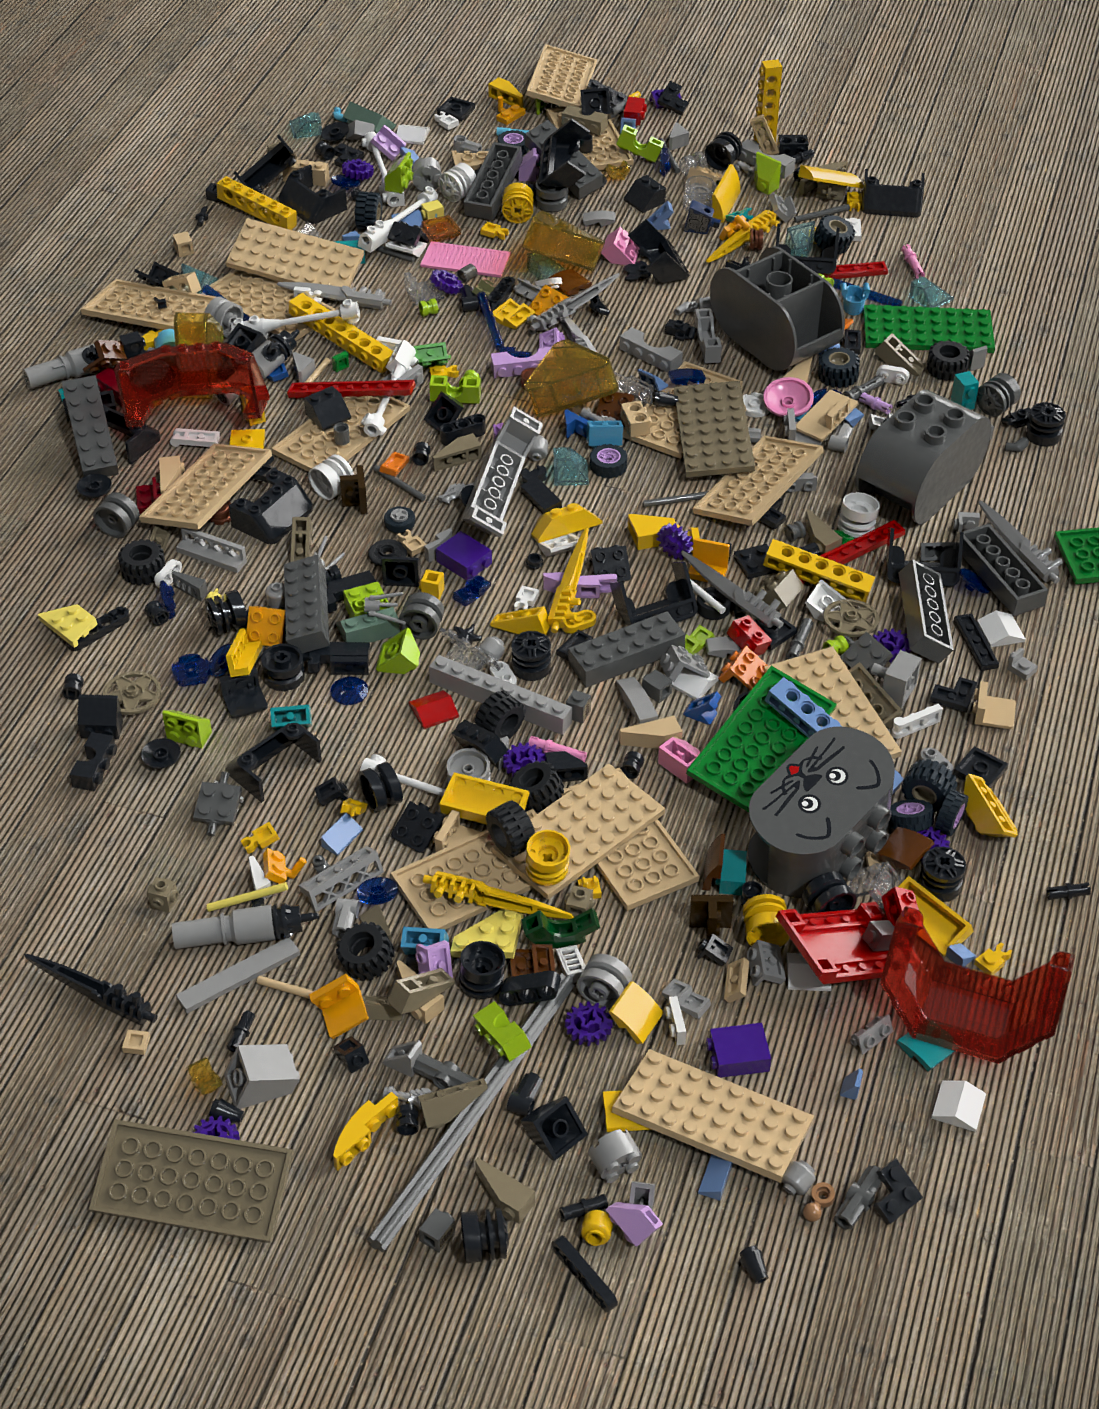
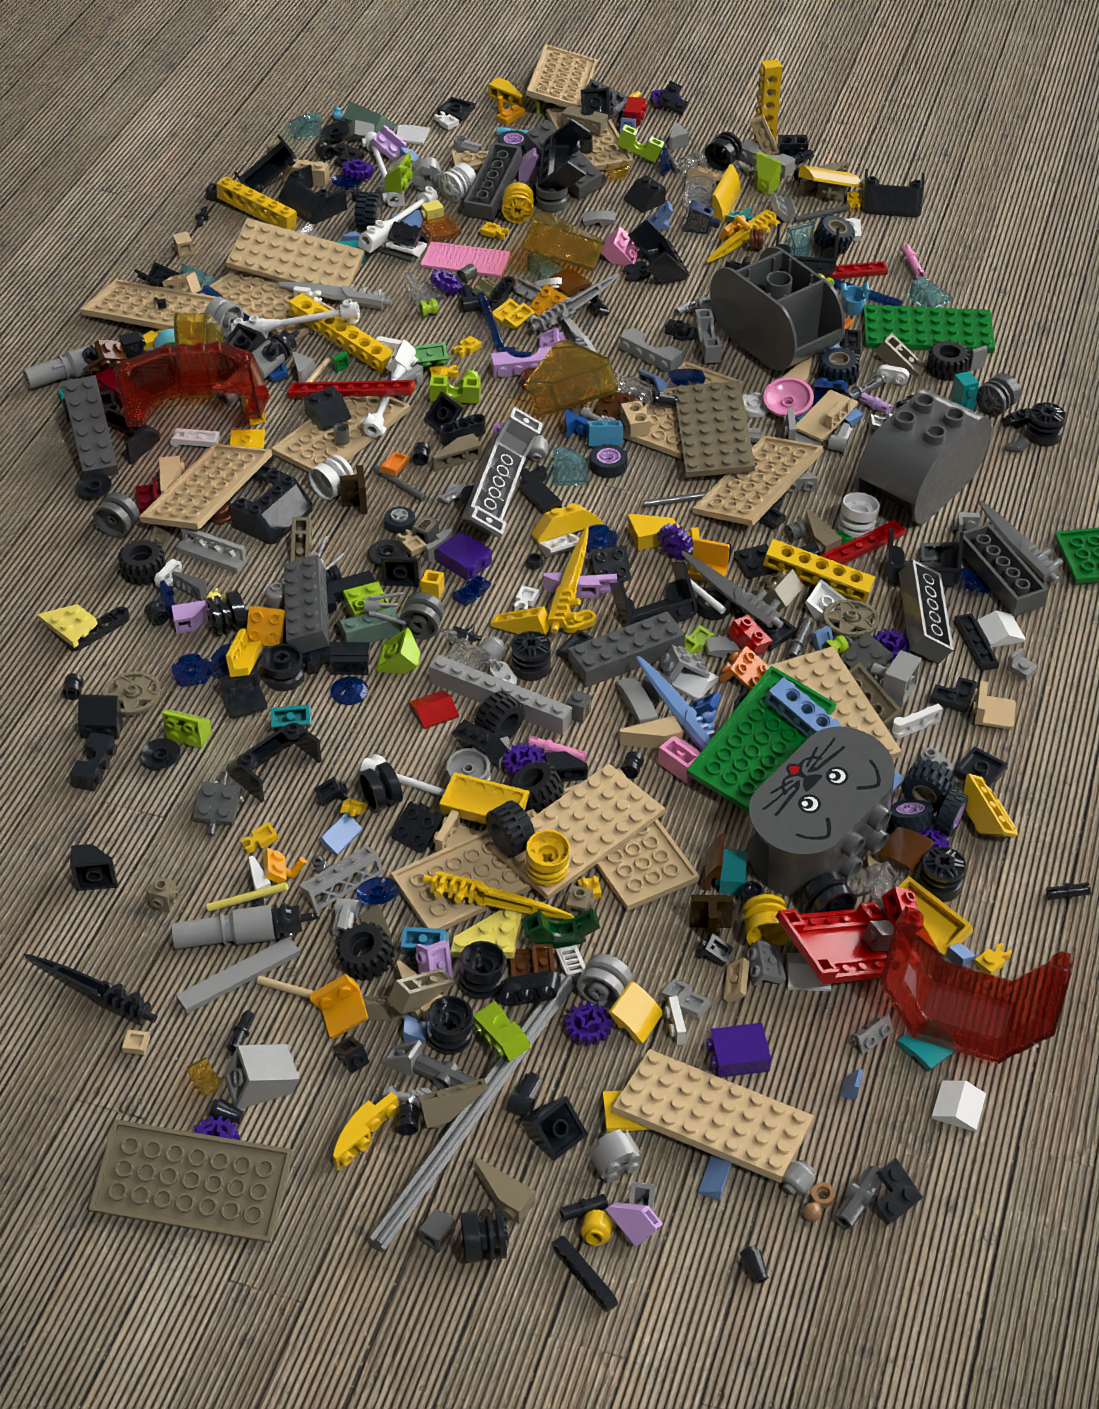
none -> black slope [70,844,118,891]
none -> lavender slope [171,600,208,634]
none -> medium blue slope [403,1015,427,1042]
none -> dark grey brick [412,515,439,544]
none -> black wheel [427,996,473,1055]
none -> yellow plate [453,336,482,358]
none -> clear blue plate [586,524,617,553]
none -> medium blue piece [636,656,715,752]
none -> medium blue tile [811,626,834,650]
none -> blue wing [814,378,847,392]

